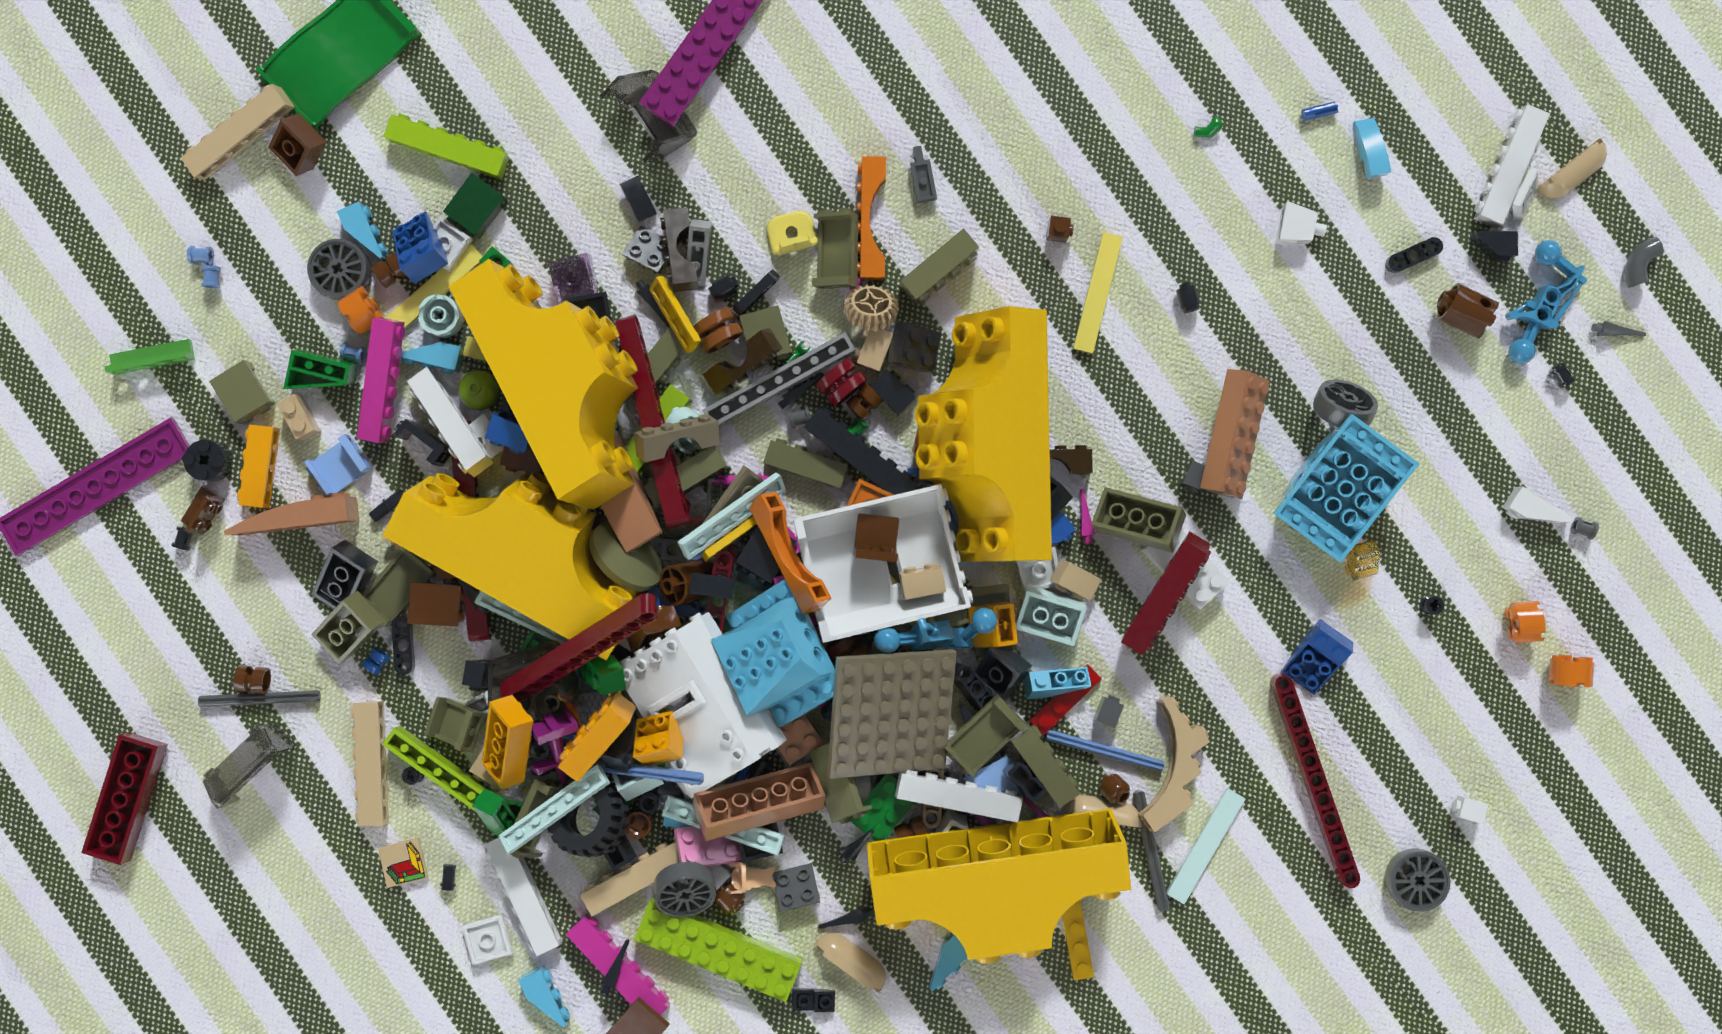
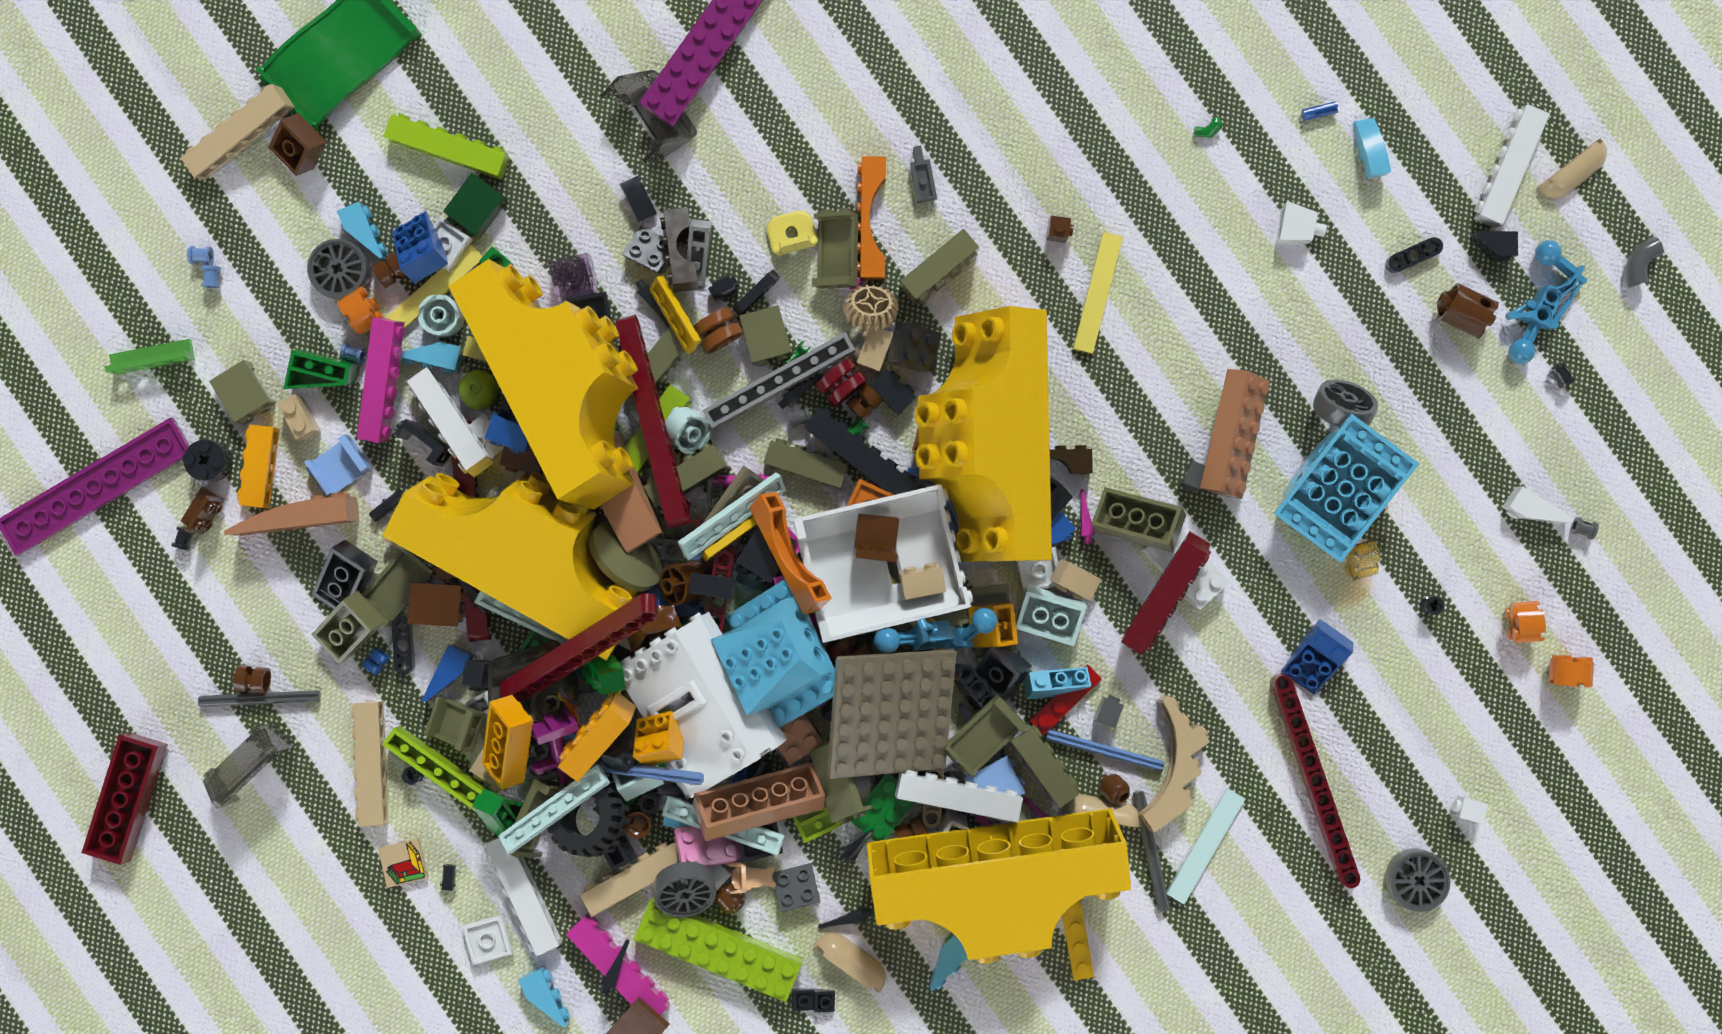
dark tan arch [634,414,720,462] -> none
dark brown arch [702,328,783,395] -> none
black brick [1003,760,1047,802] -> none
black brick [1176,282,1201,314] -> none
white plate [1512,168,1538,221] -> none
dark grey piece [1591,321,1646,336] -> none
none -> blue slope [421,644,475,702]
none -> lime wing [792,806,841,843]

